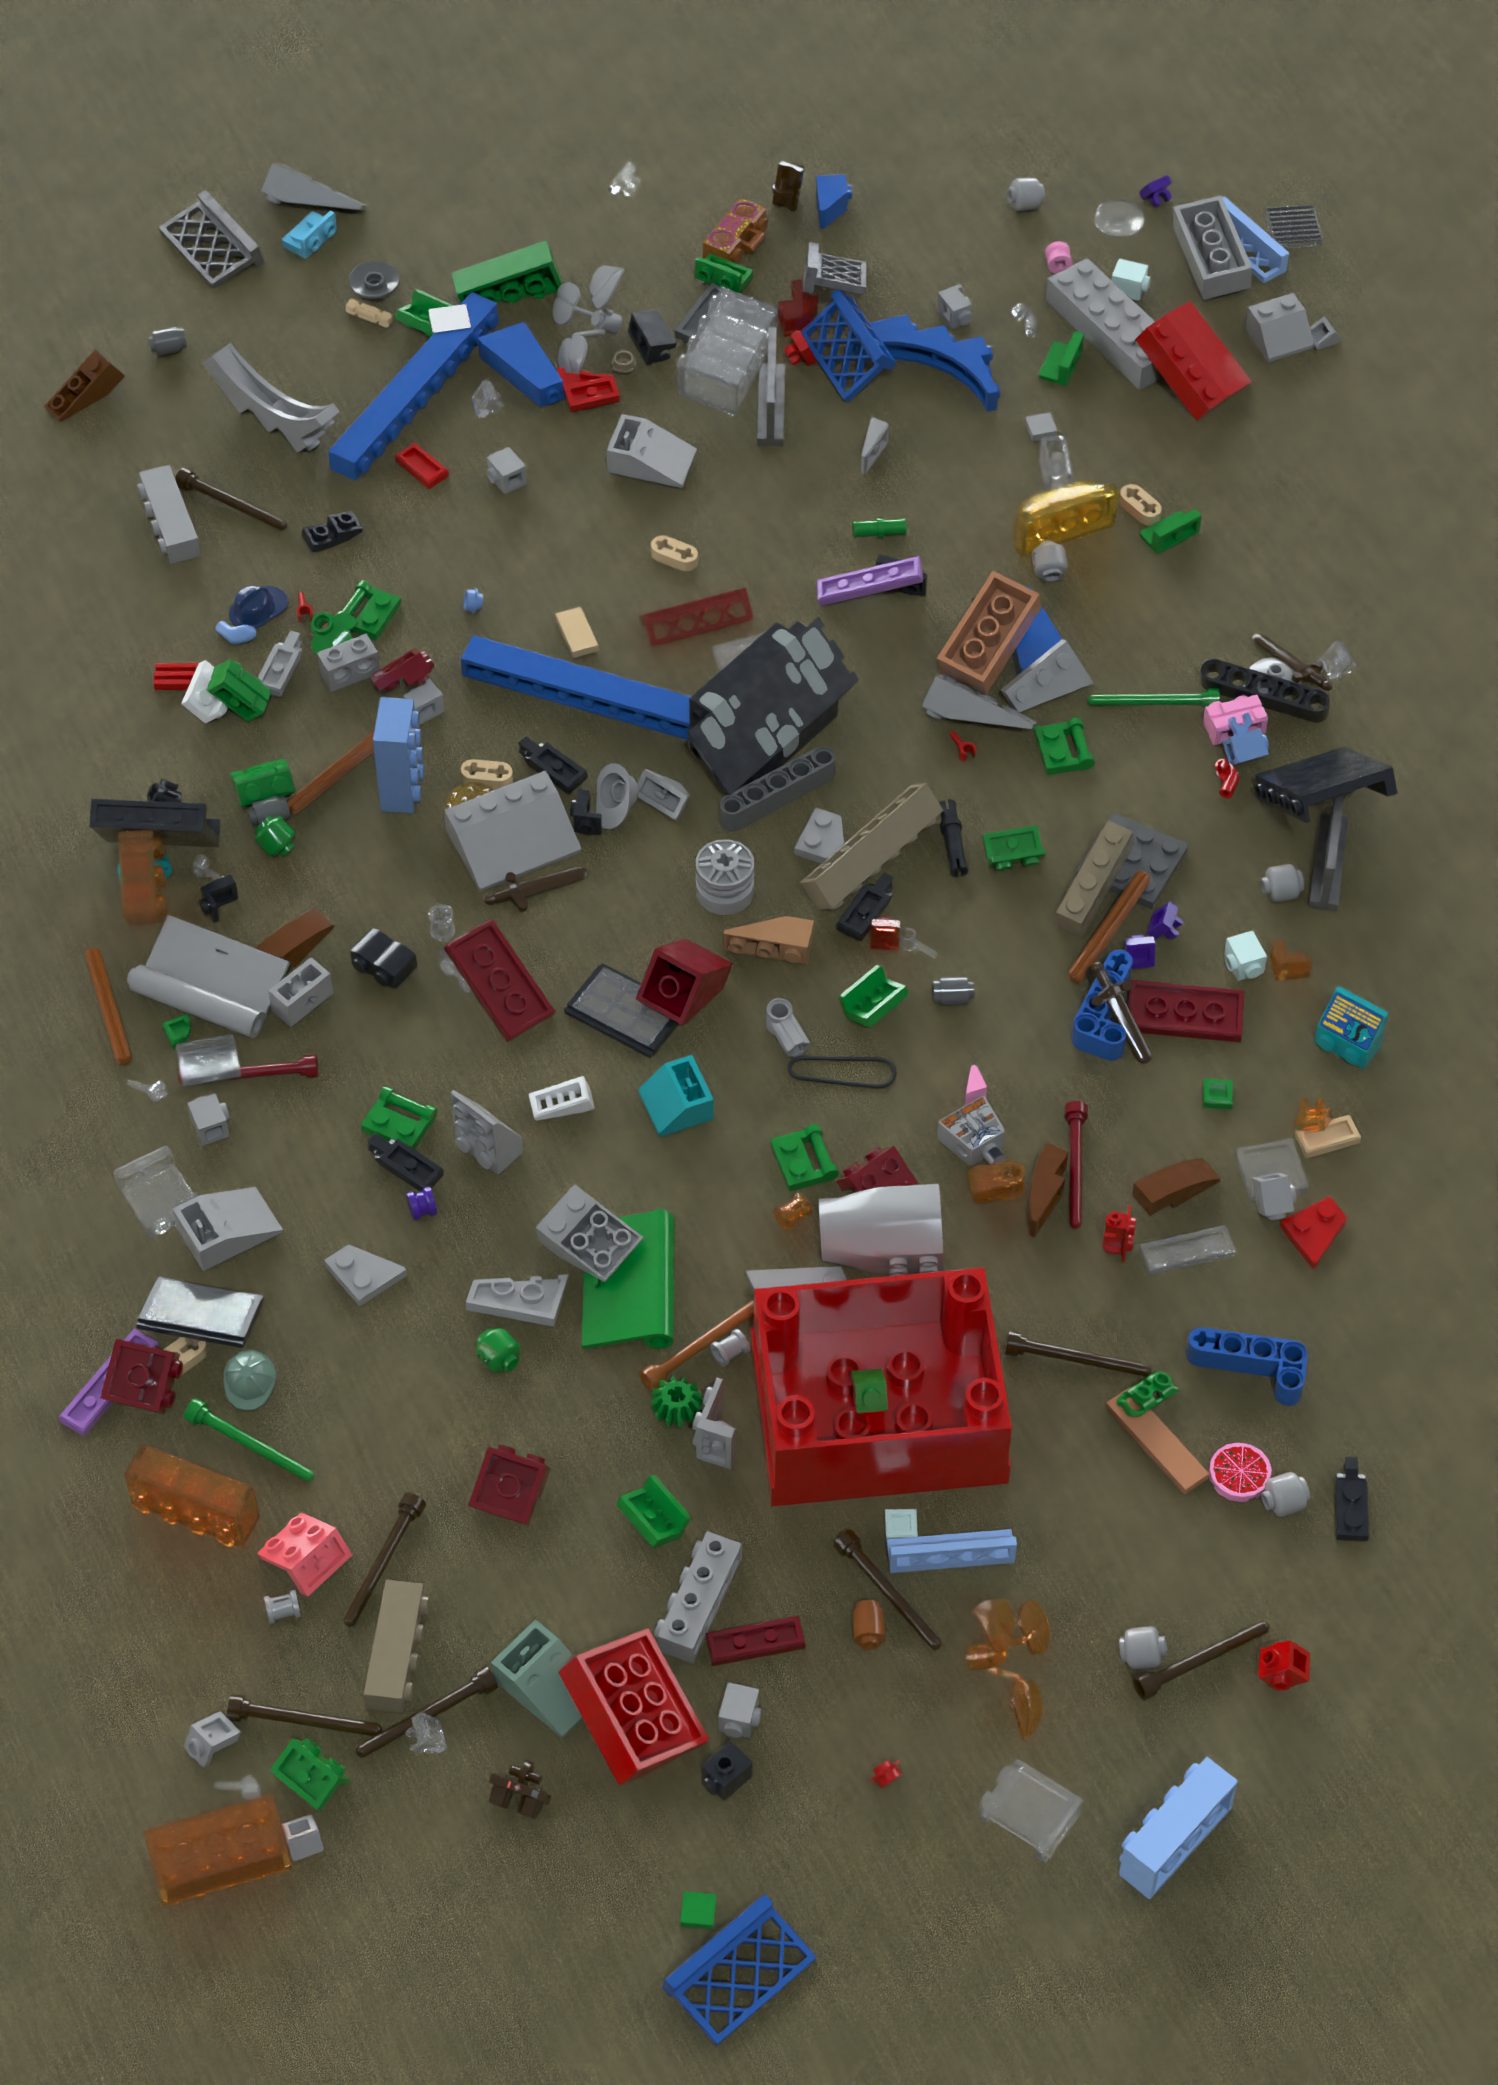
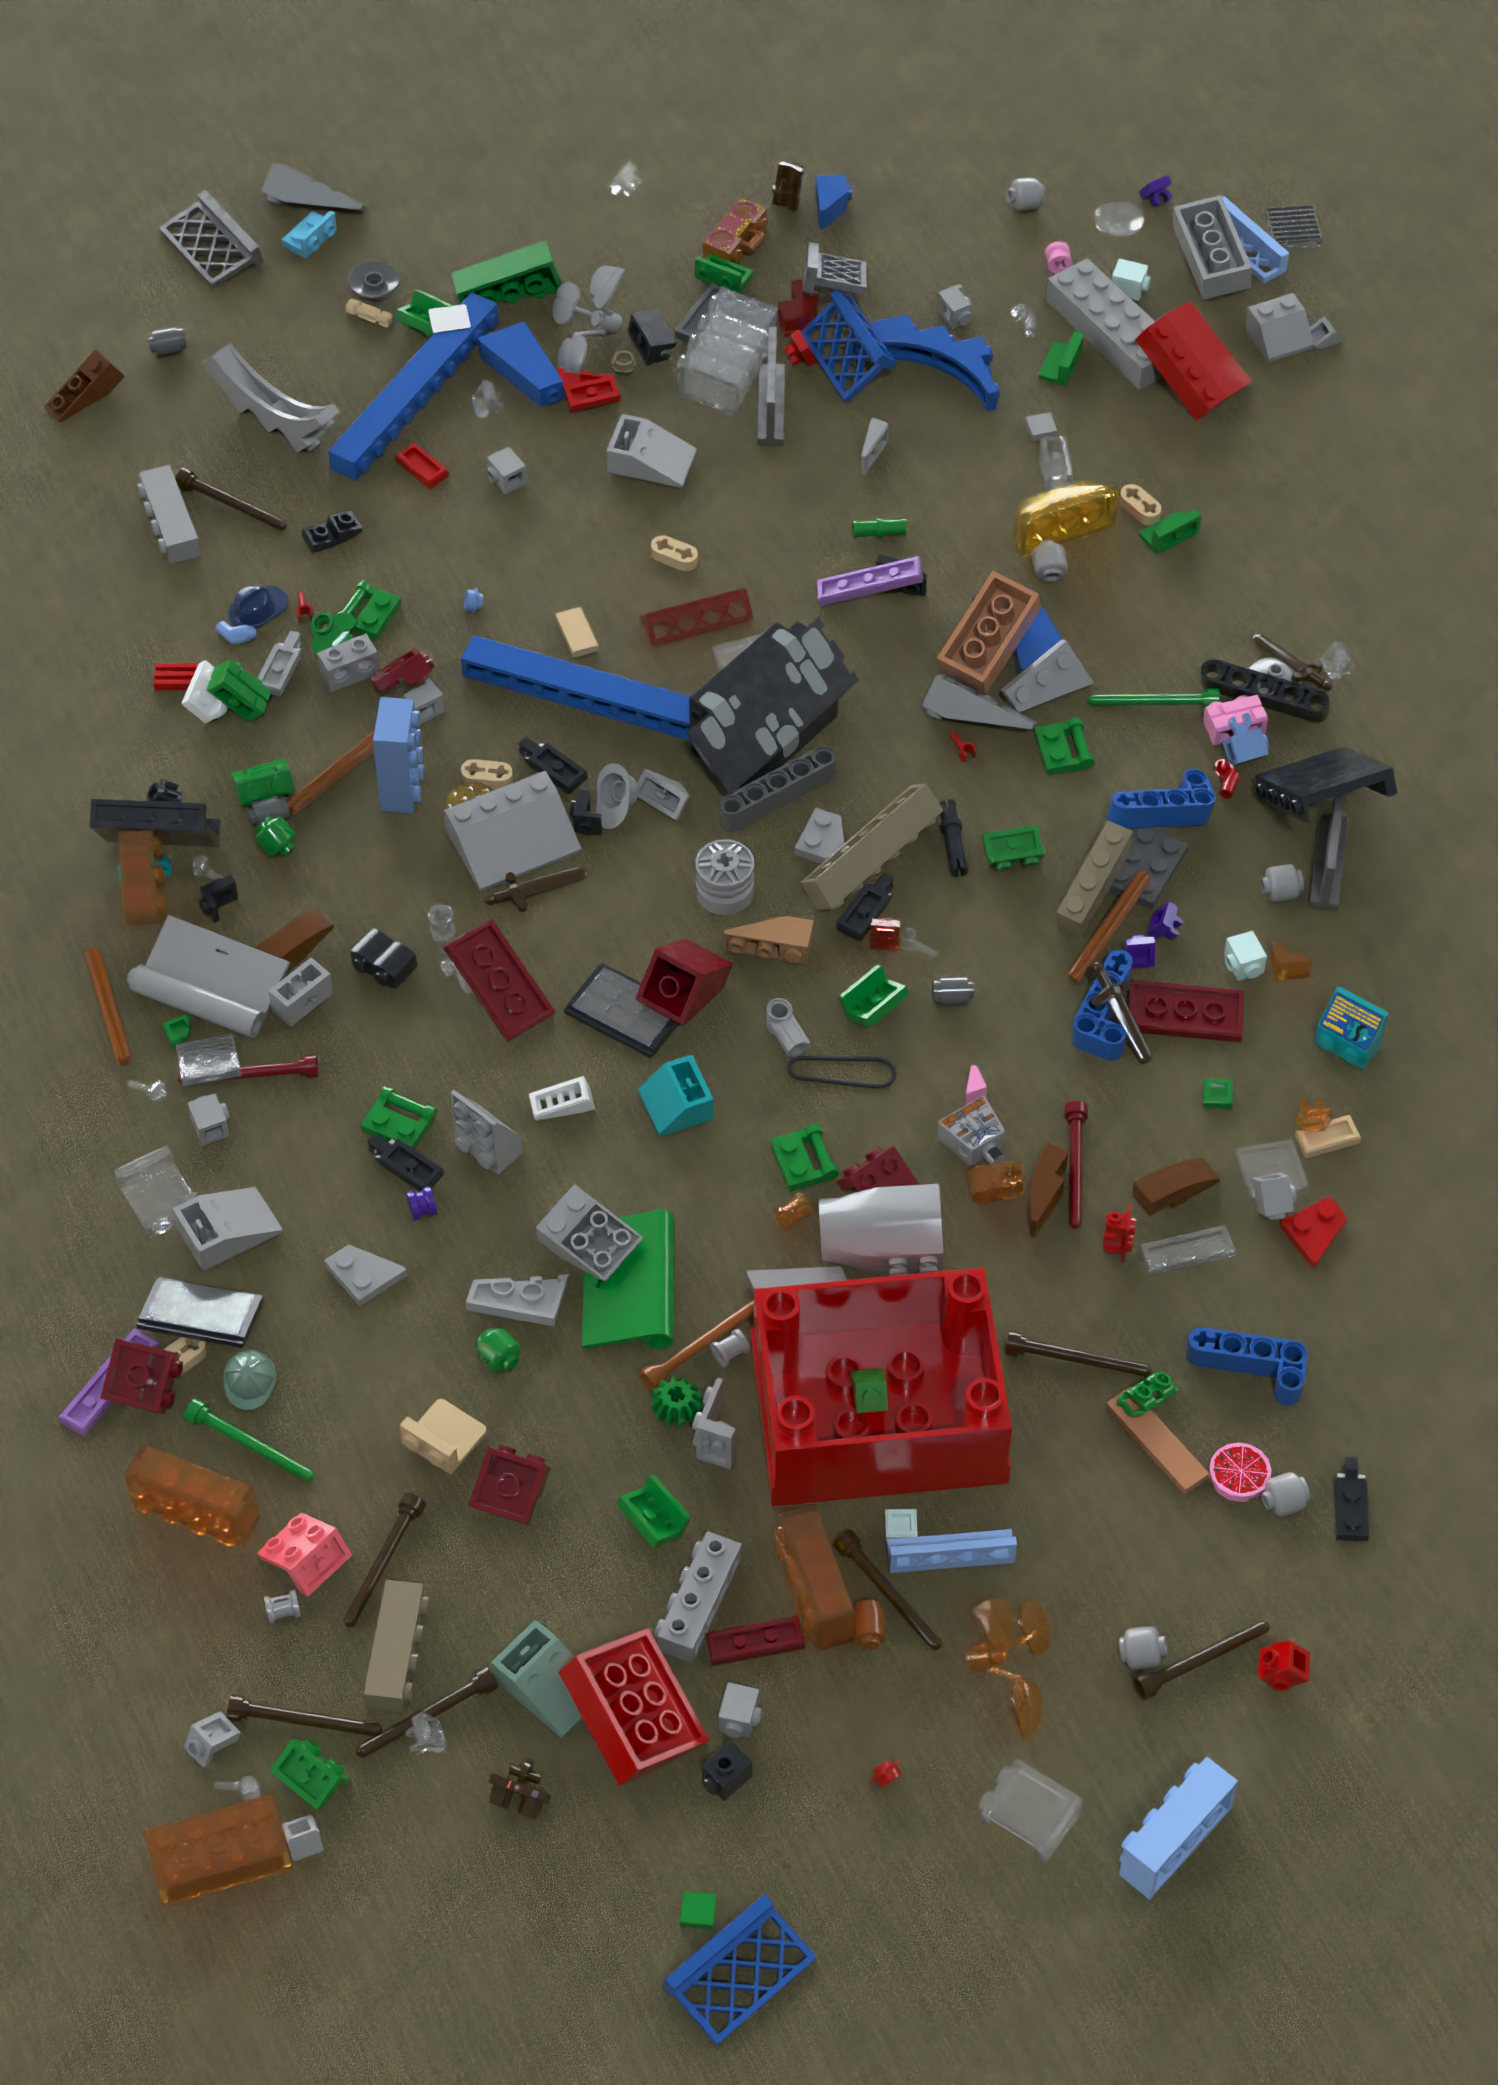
none -> tan bracket [400,1399,486,1475]
none -> clear orange brick [775,1504,855,1652]
none -> blue beam [1106,769,1216,829]

